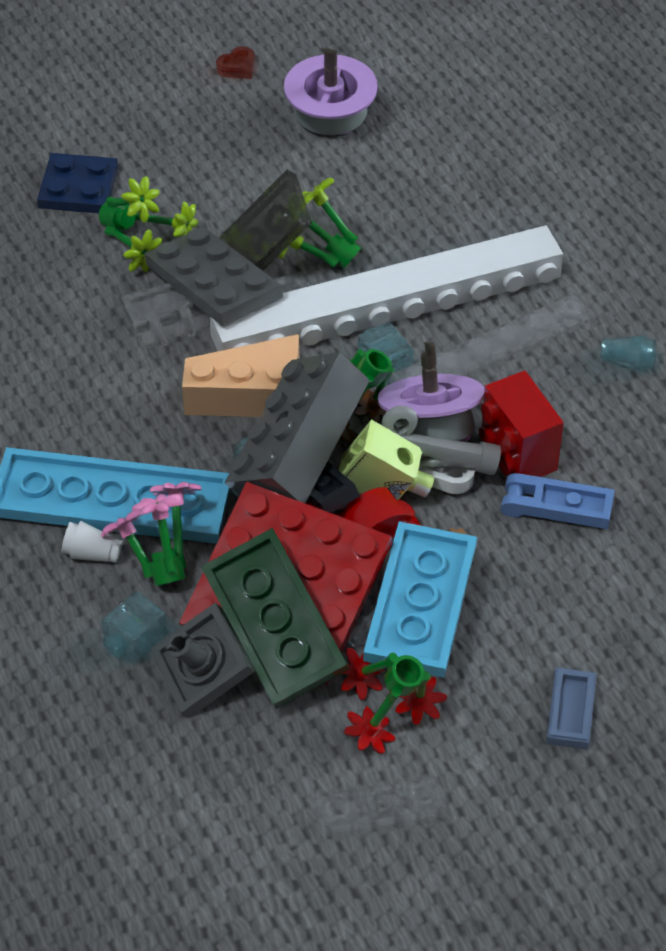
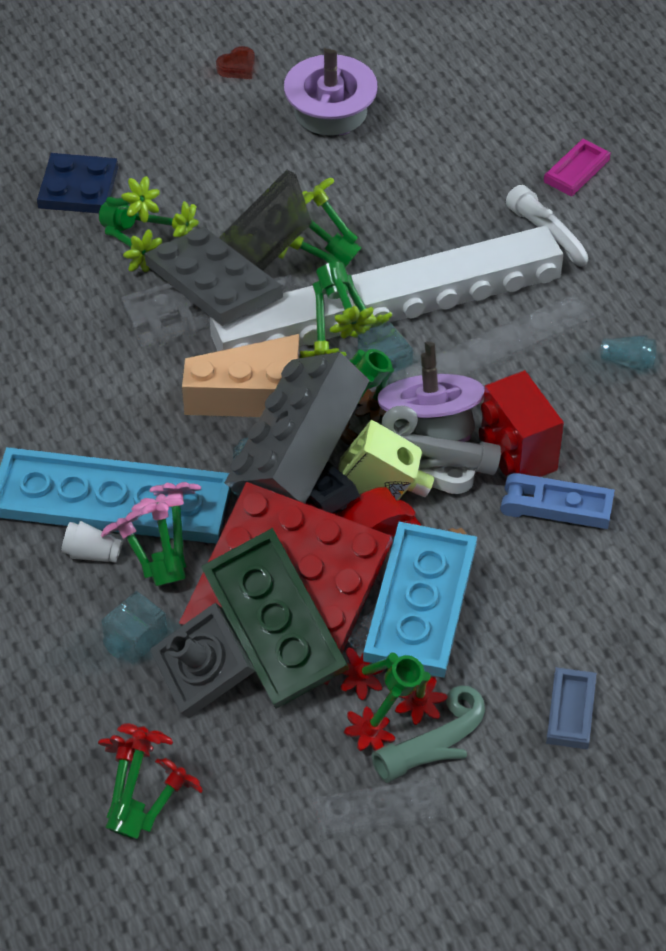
none -> plant [98,723,203,840]
none -> plant [299,262,392,359]
none -> sand green plant [371,685,485,783]
none -> white plant [506,185,588,267]
none -> dark pink tile [544,139,611,197]

